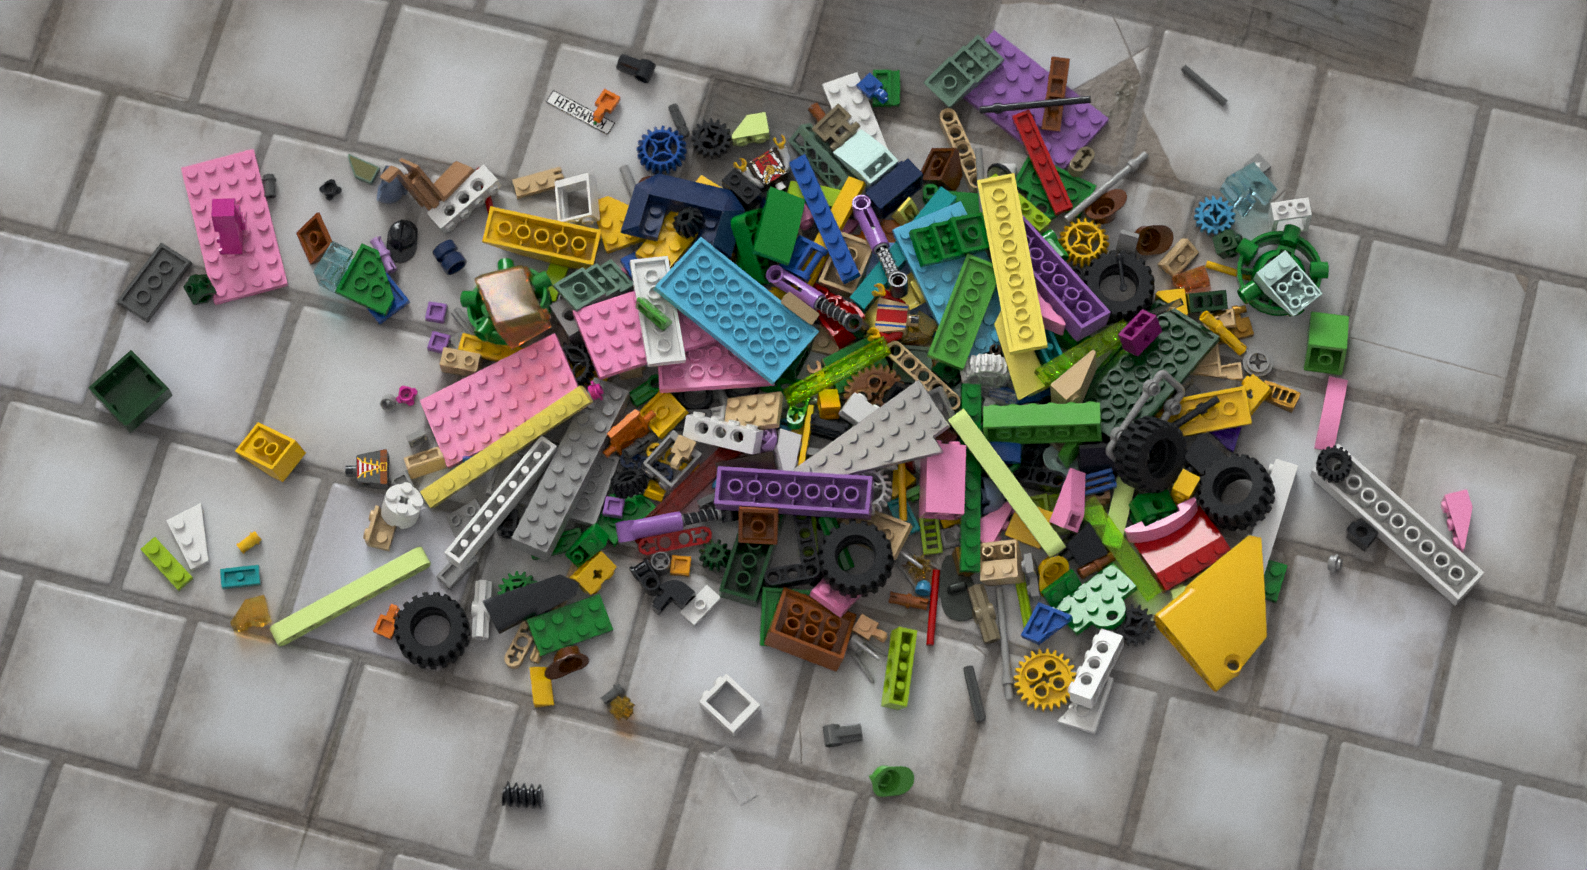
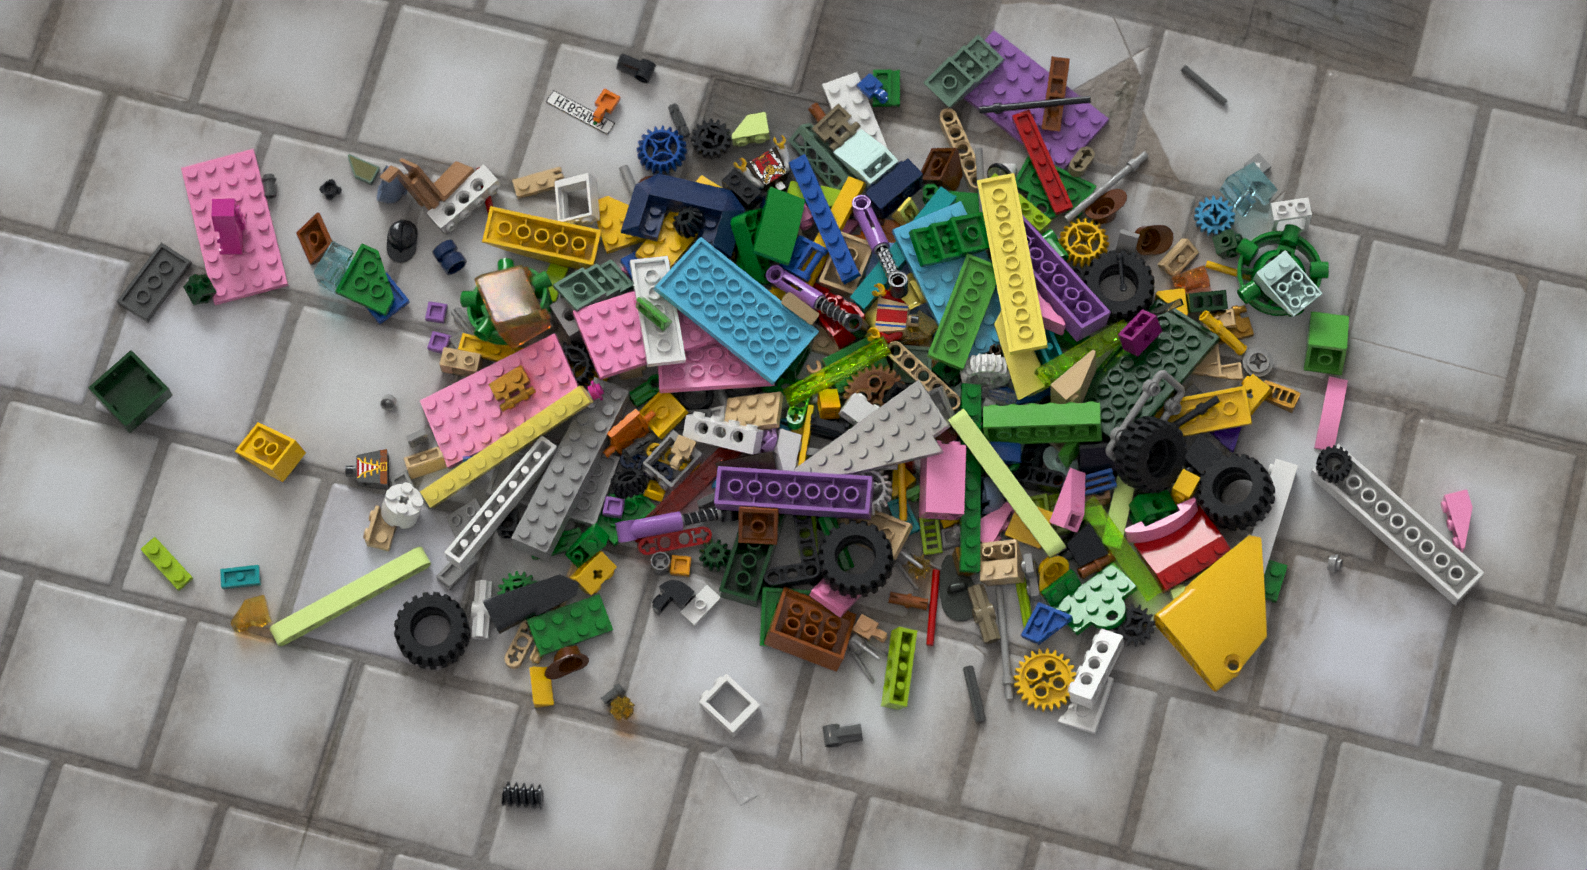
white wing [166,503,209,571] -> none
yellow pin [236,531,261,554] -> none
lavender pin [370,236,397,274] -> none
orange plate [373,603,400,640] -> none
dark pink plate [396,385,418,406] -> none
black piece [629,557,661,596] -> none
bright green piece [869,765,914,797] -> none
dark azure hinge [915,580,931,596] -> none
black brick [1346,518,1379,552] -> none
none -> pearl gold plate [488,365,536,412]

